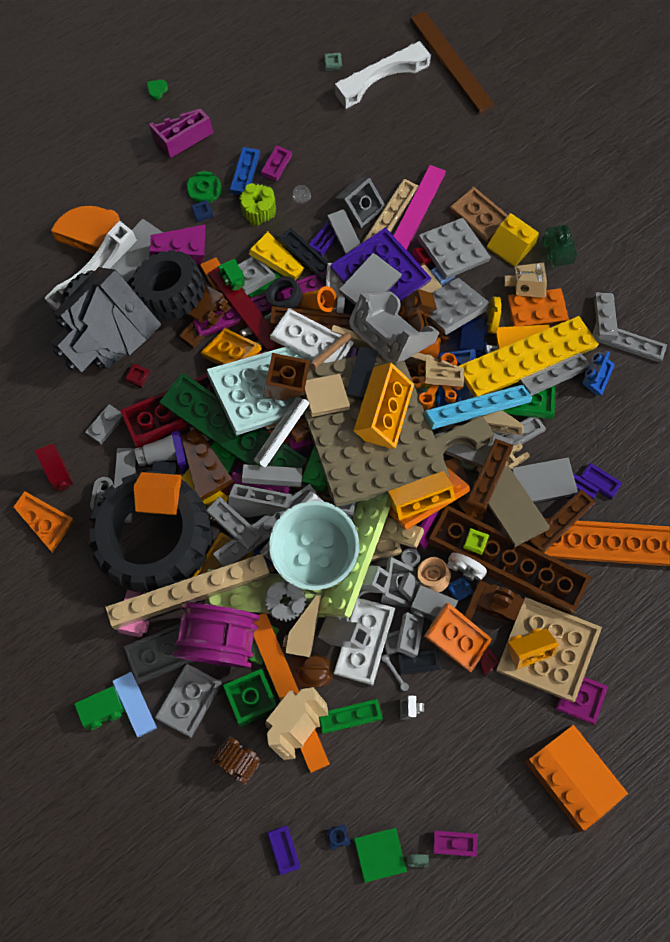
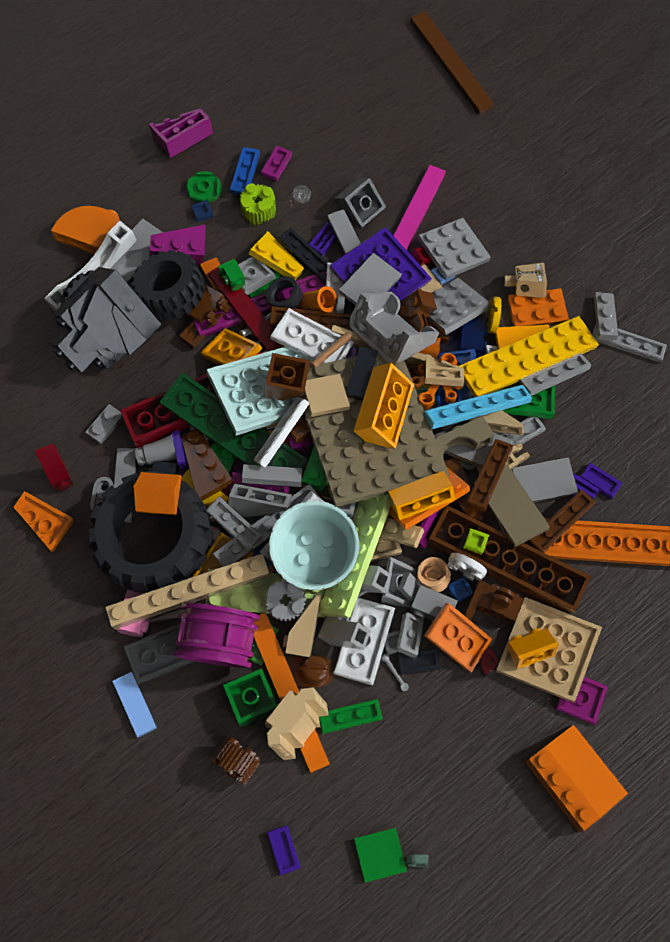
green brick [74,686,126,730] -> none
dark red tile [125,363,151,388] -> none
green tile [147,80,168,100] -> none
light grey tile [155,663,222,738] -> none
sand green tile [324,53,342,71] -> none
dark blue plate [326,824,350,850] -> none
white arch [335,41,430,109] -> none
tan tile [362,179,419,243] -> none
light grey tile [400,548,420,568] -> none
light grey tile [400,695,424,720] -> none
magenta plate [433,831,478,857] -> none
medium nougat tile [449,187,508,242] -> none
yellow slope [487,213,539,268] -> none
clear green brick [542,224,577,267] -> none
blue bracket [582,350,615,396] -> none

